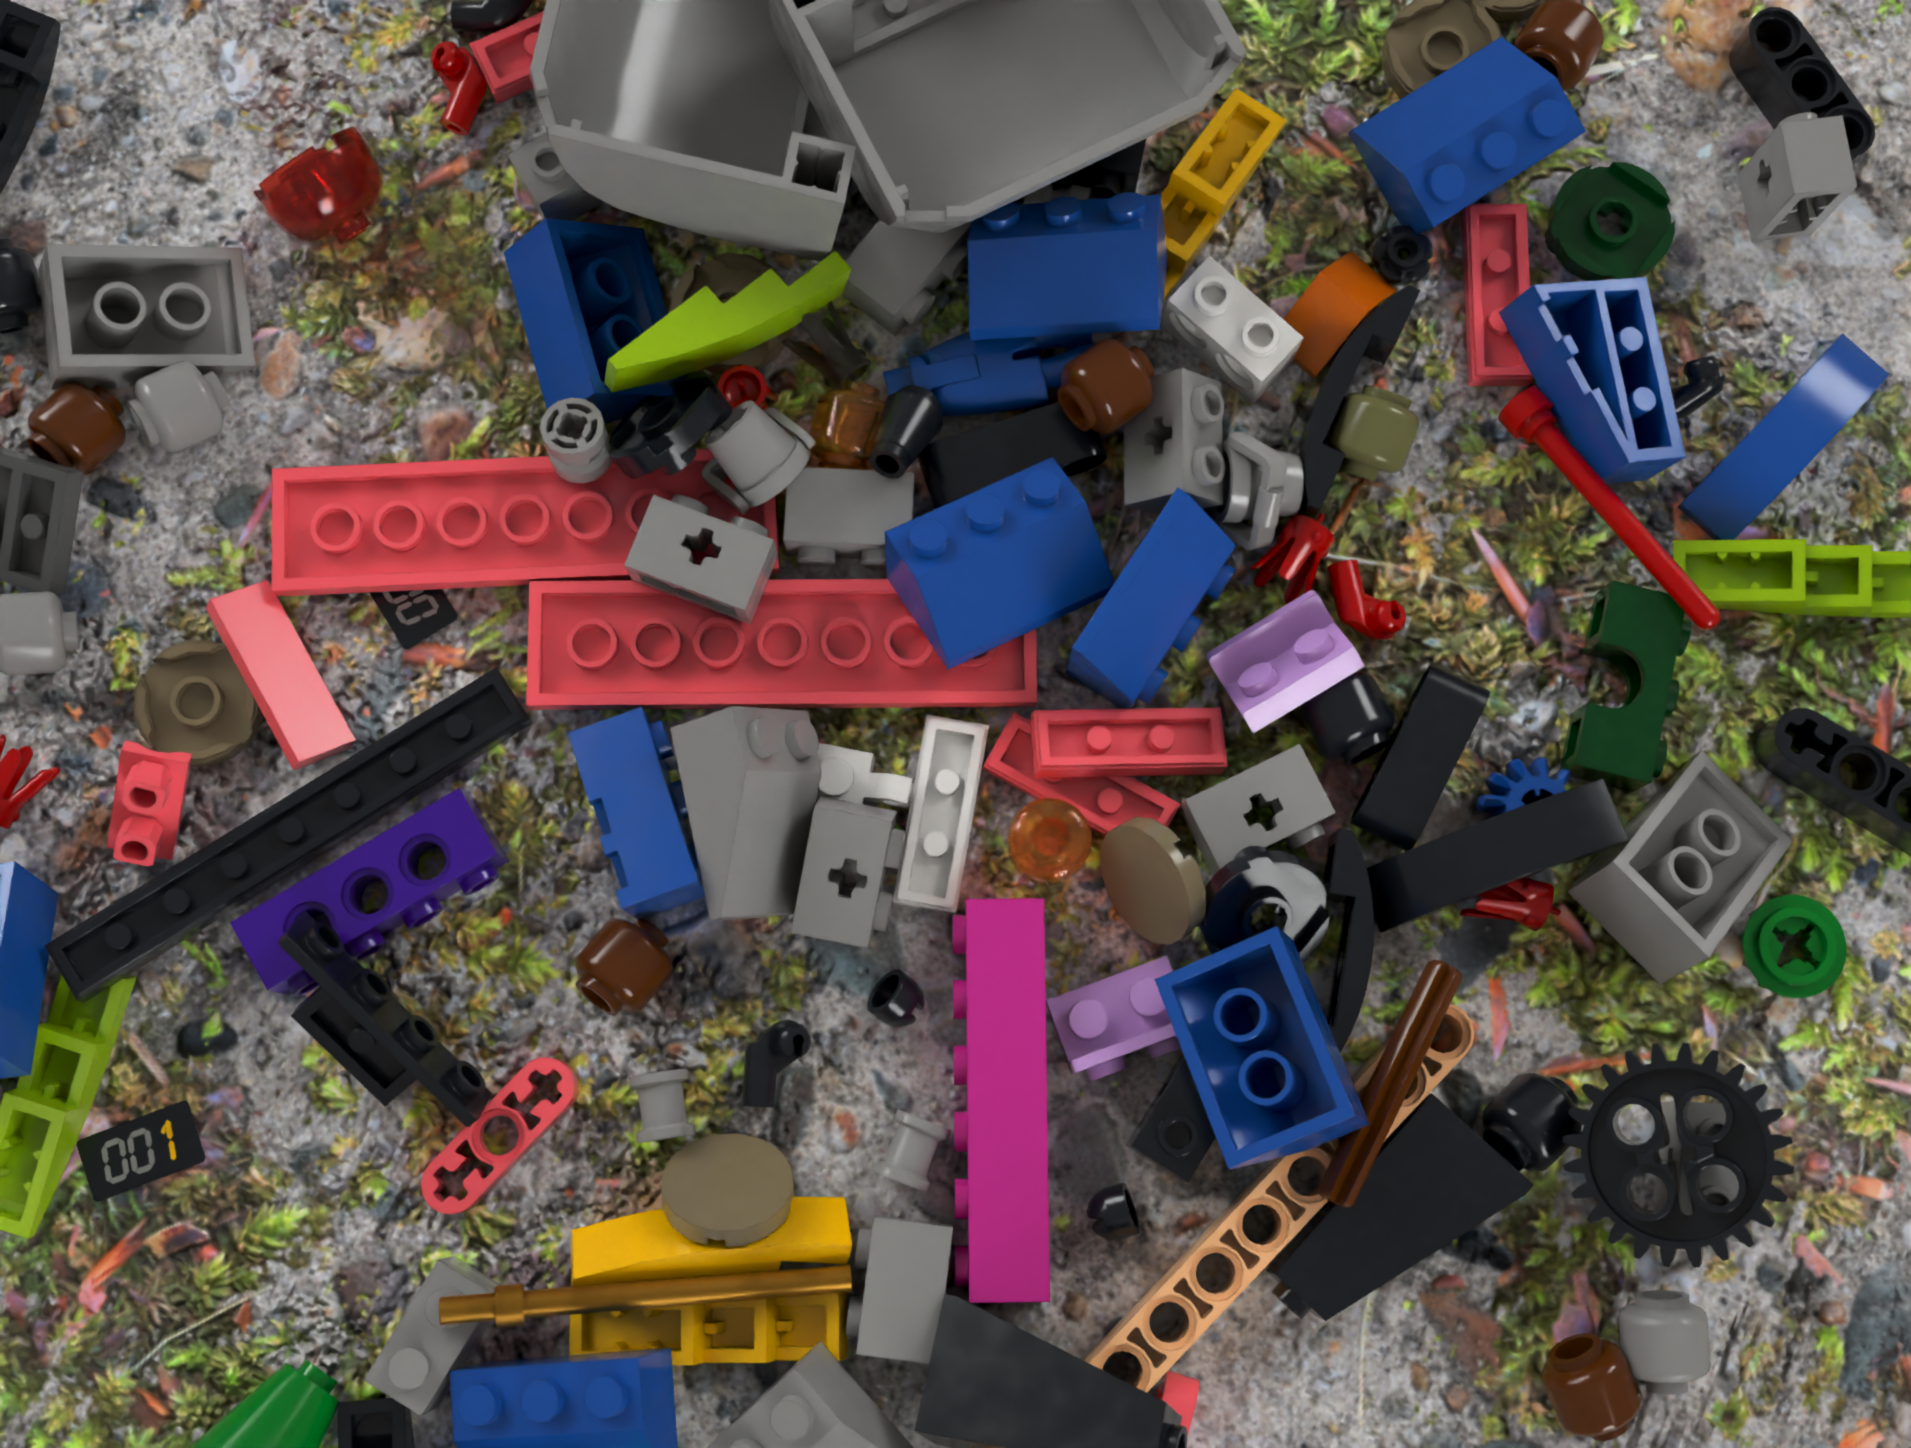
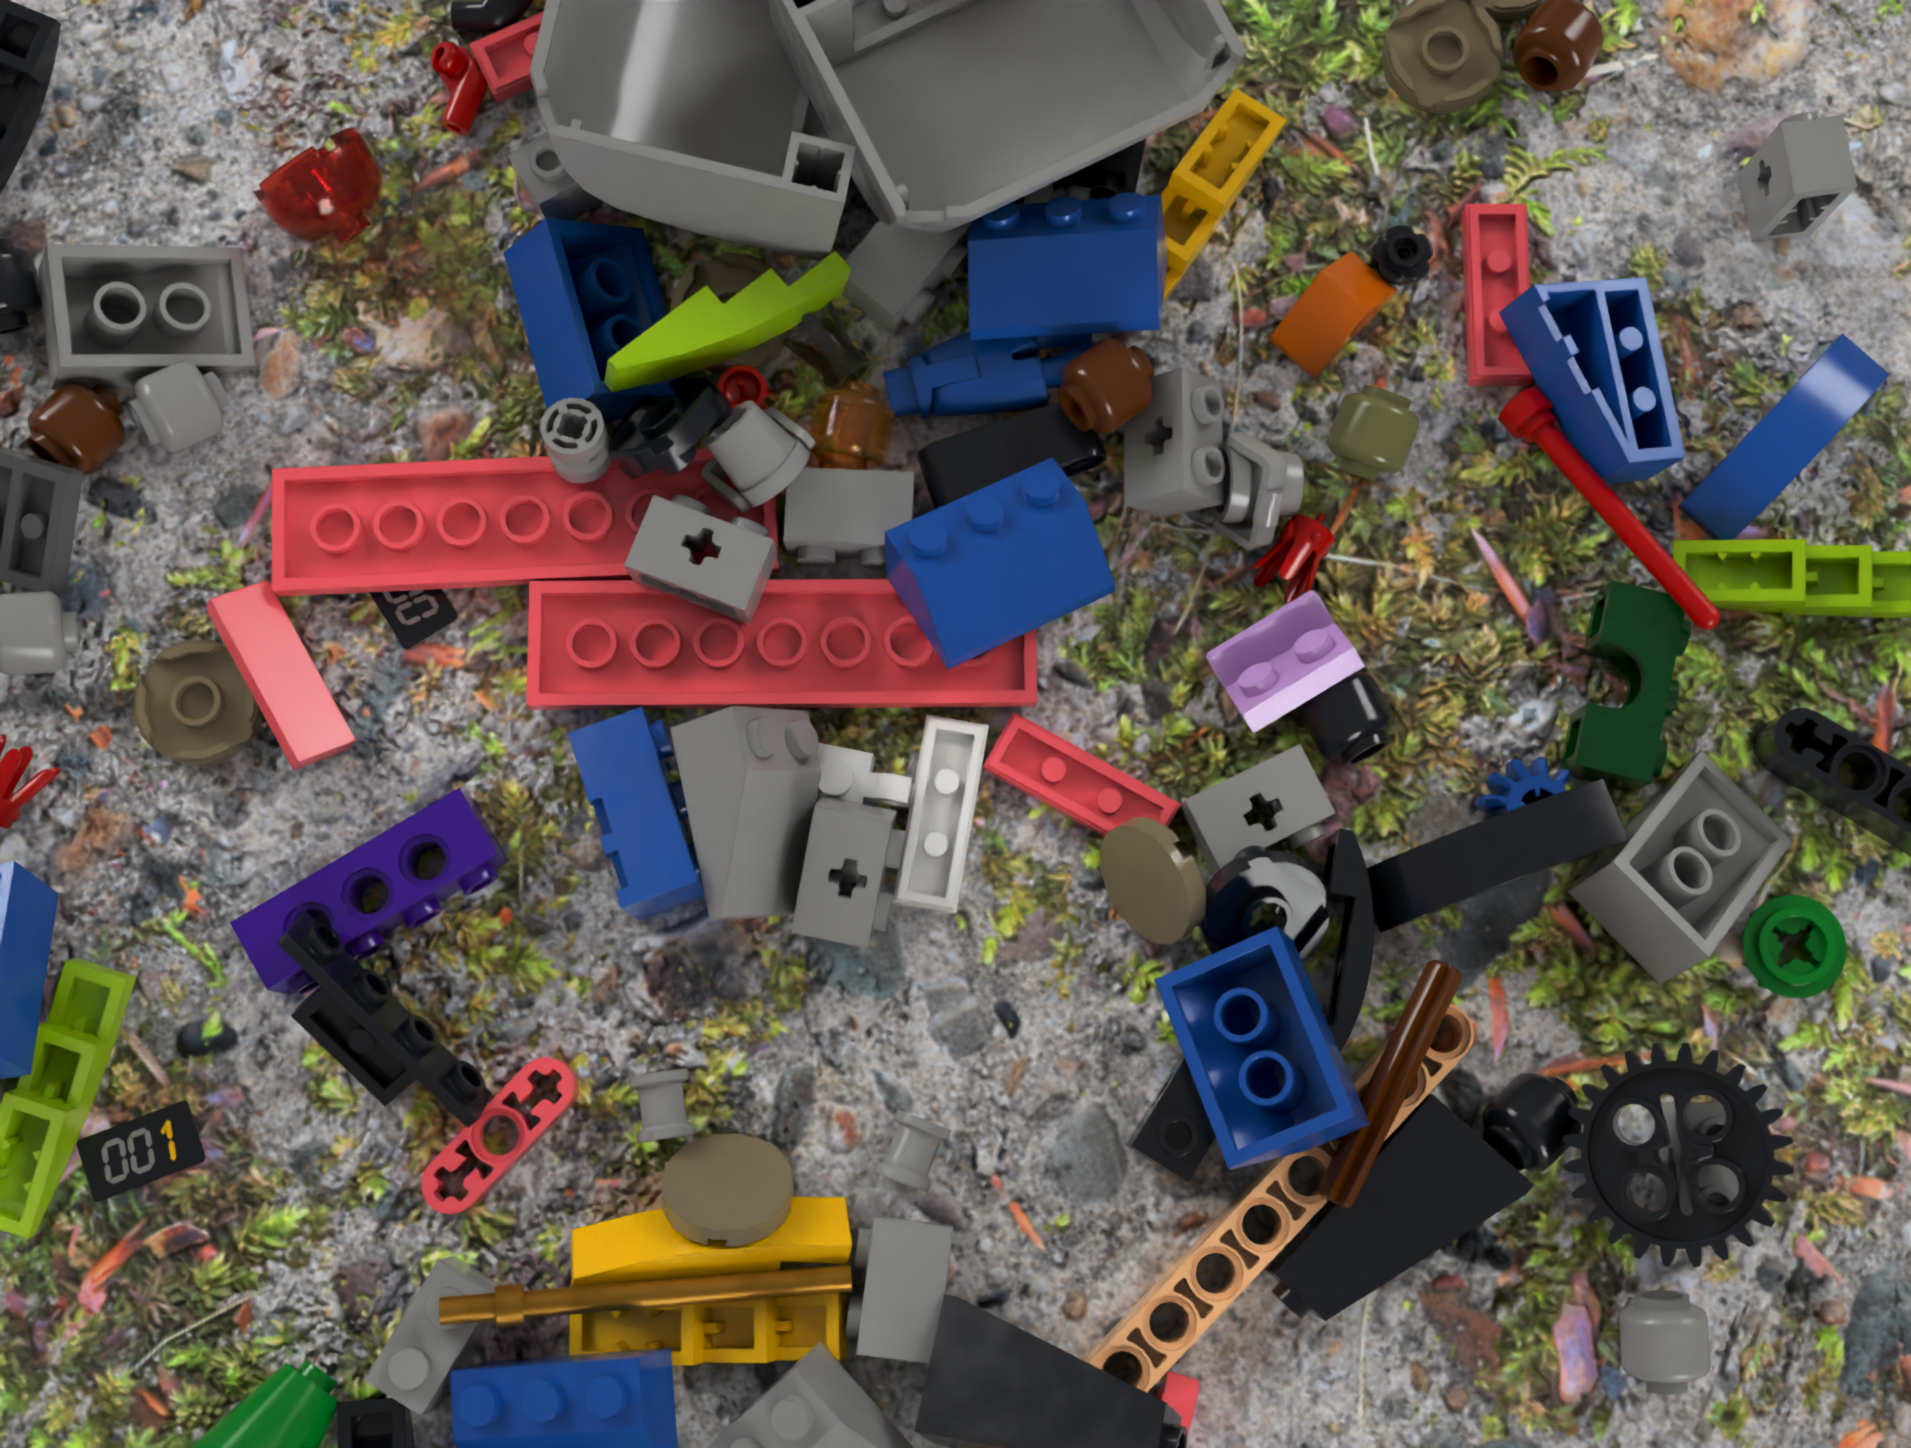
black tile [44,667,533,1003] -> none
coral hips [106,740,192,867] -> none
reddish brown head [575,918,672,1016] -> none
black arm [742,1020,811,1107] -> none
black hinge [867,969,925,1027] -> none
black cone [869,385,943,478] -> none
dark pink brick [953,898,1050,1303] -> none
clear orange head [1007,798,1092,886] -> none
coral tile [1030,707,1228,778] -> none
lavender bracket [1046,956,1181,1082] -> none
blue slope [1065,487,1236,709] -> none
black hinge [1086,1182,1140,1240] -> none
white brick [1161,256,1304,405] -> none
black slope [1298,285,1420,519] -> none
red arm [1327,559,1406,640] -> none
blue slope [1348,37,1586,235] -> none
black beam [1350,662,1490,851] -> none
red piece [1459,878,1561,931] -> none
reddish brown head [1541,1333,1643,1441] -> none
dark green plate [1545,162,1675,281] -> none
black arm [1671,356,1725,419] -> none
black beam [1729,7,1875,165] -> none

